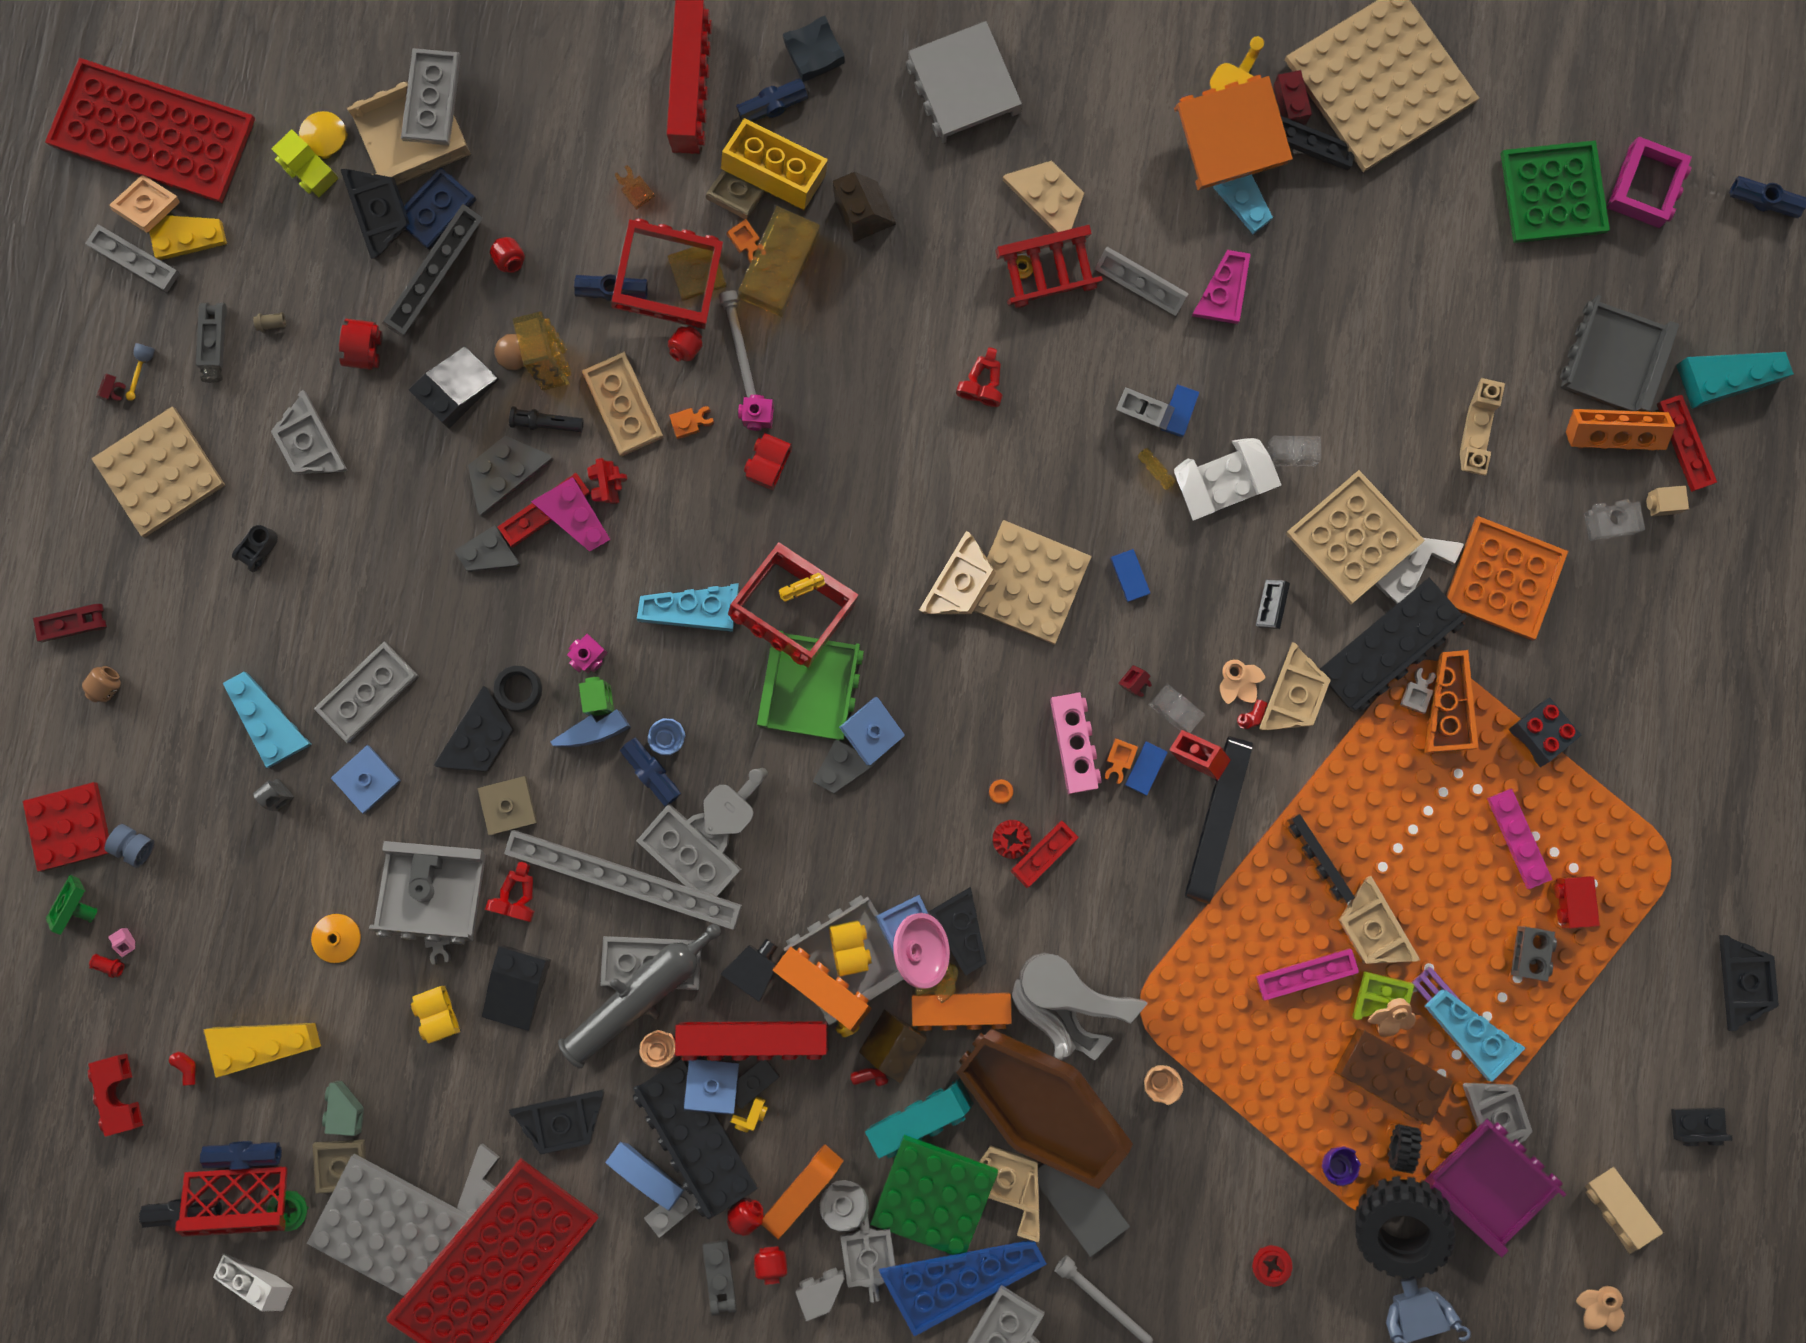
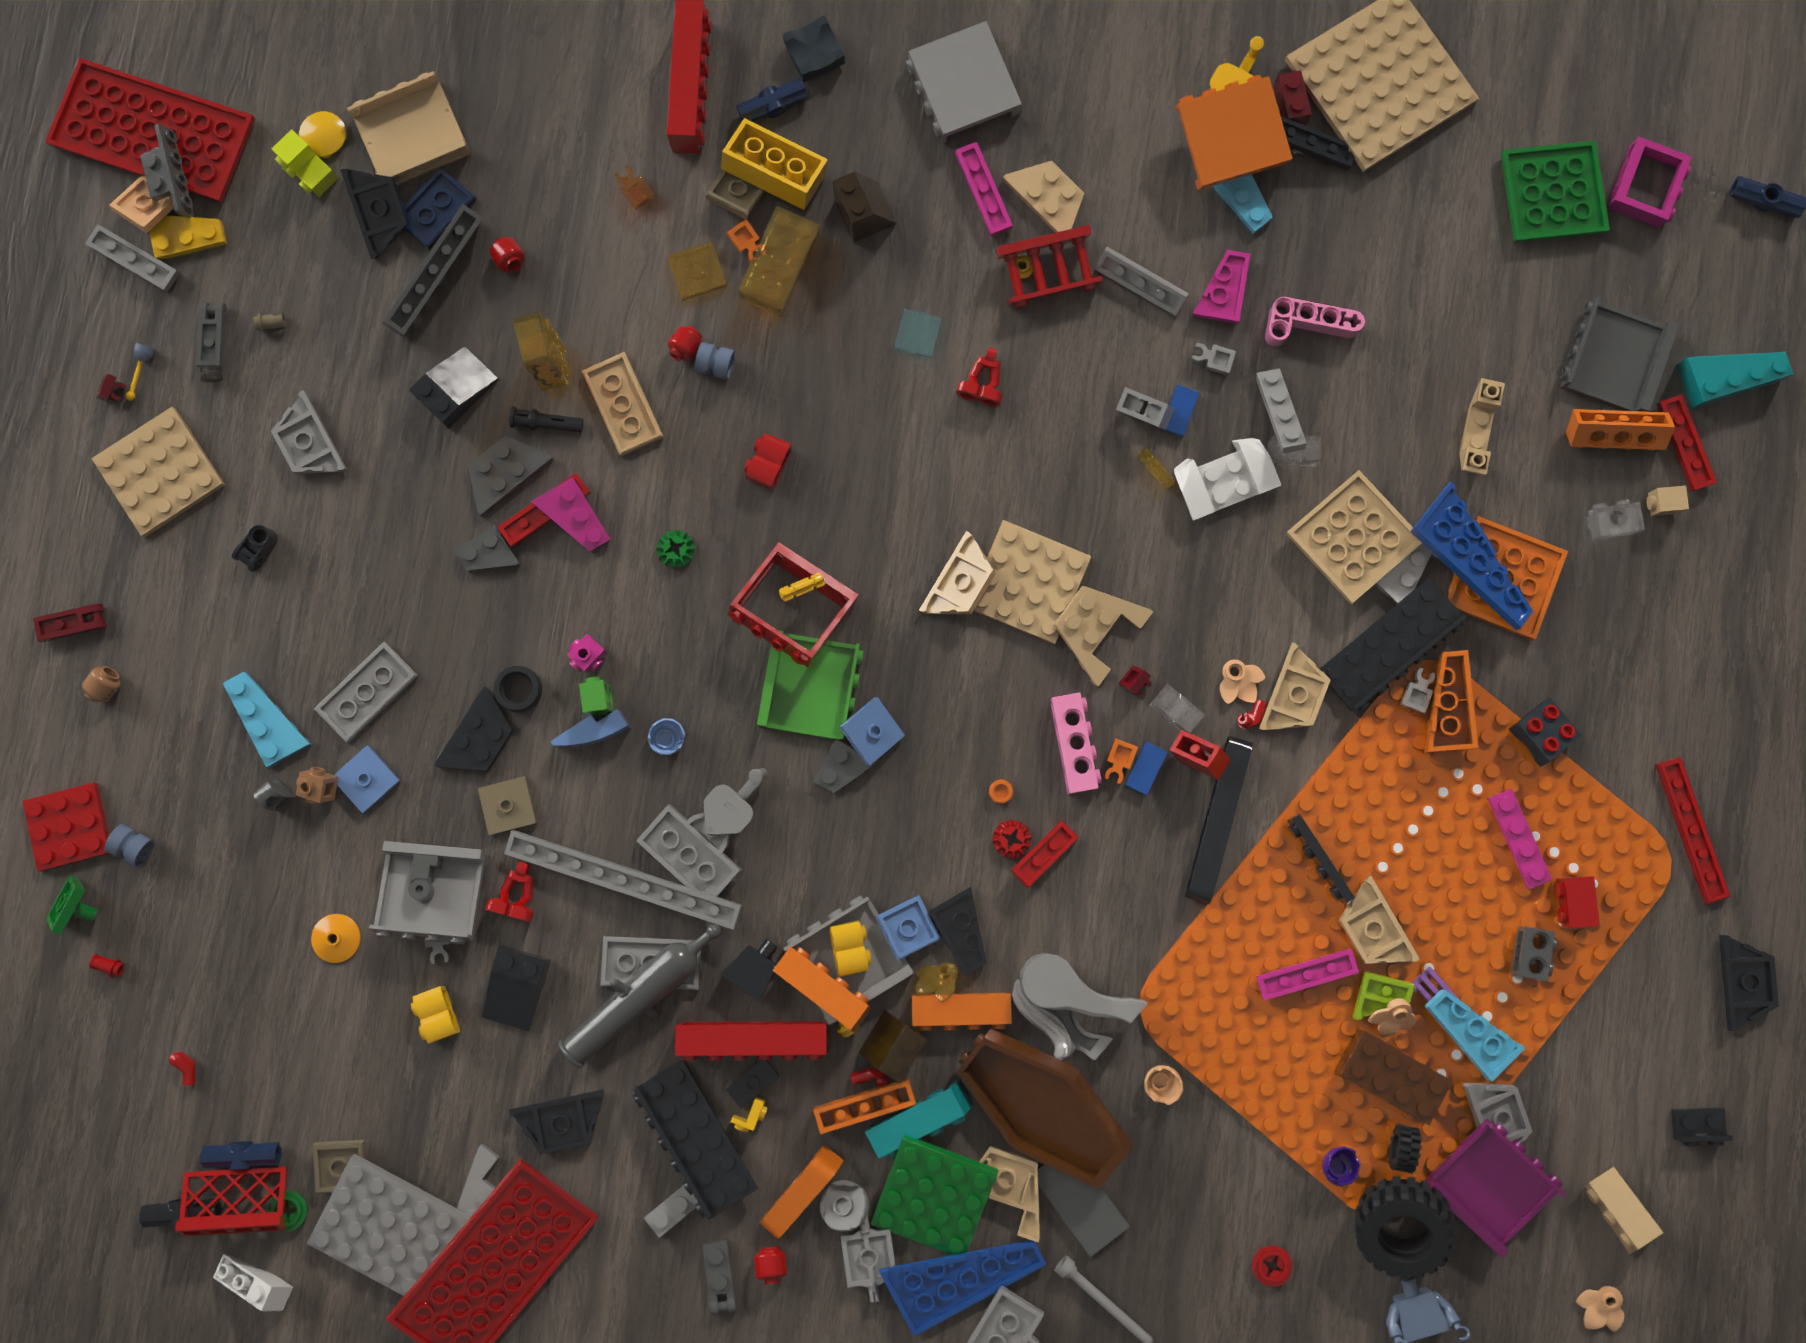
red arch [88,1053,144,1137] -> none
bright pink piece [108,928,135,957] -> none
yellow wedge [204,1023,321,1078] -> none
sand green slope [322,1081,364,1136] -> none
red brick [339,319,383,370] -> none
light grey tile [401,48,461,145] -> none
medium nougat hair [494,334,533,370] -> none
dark blue piece [574,274,648,302] -> none
red hips [587,458,628,504] -> none
medium blue slope [605,1142,685,1211] -> none
red window [611,218,723,329] -> none
dark blue piece [620,737,681,807] -> none
medium azure wing [637,583,739,632] -> none
light nougat hair [639,1030,676,1068] -> none
orange plate [669,406,714,439] -> none
medium blue plate [684,1060,739,1115] -> none
light grey piece [718,290,756,398] -> none
red head [727,1197,764,1236] -> none
dark pink brick [738,395,774,431] -> none
light grey slope [796,1268,845,1321] -> none
bright pink dish [893,913,950,989] -> none
blue tile [1110,549,1151,603] -> none
plate [1256,580,1290,629] -> none
none -> dark grey bracket [140,124,194,218]
none -> medium nougat brick [295,767,339,804]
none -> green gear [656,529,695,568]
none -> sand blue wheel [695,342,735,380]
none -> orange brick [813,1077,916,1134]
none -> clear light blue piece [894,308,942,358]
none -> dark pink plate [955,142,1013,237]
none -> tan wing [1054,586,1153,687]
none -> light grey plate [1191,343,1236,376]
none -> light grey plate [1256,369,1307,453]
none -> bright pink beam [1265,297,1365,347]
none -> blue wing [1410,481,1533,630]
none -> red tile [1655,757,1731,904]

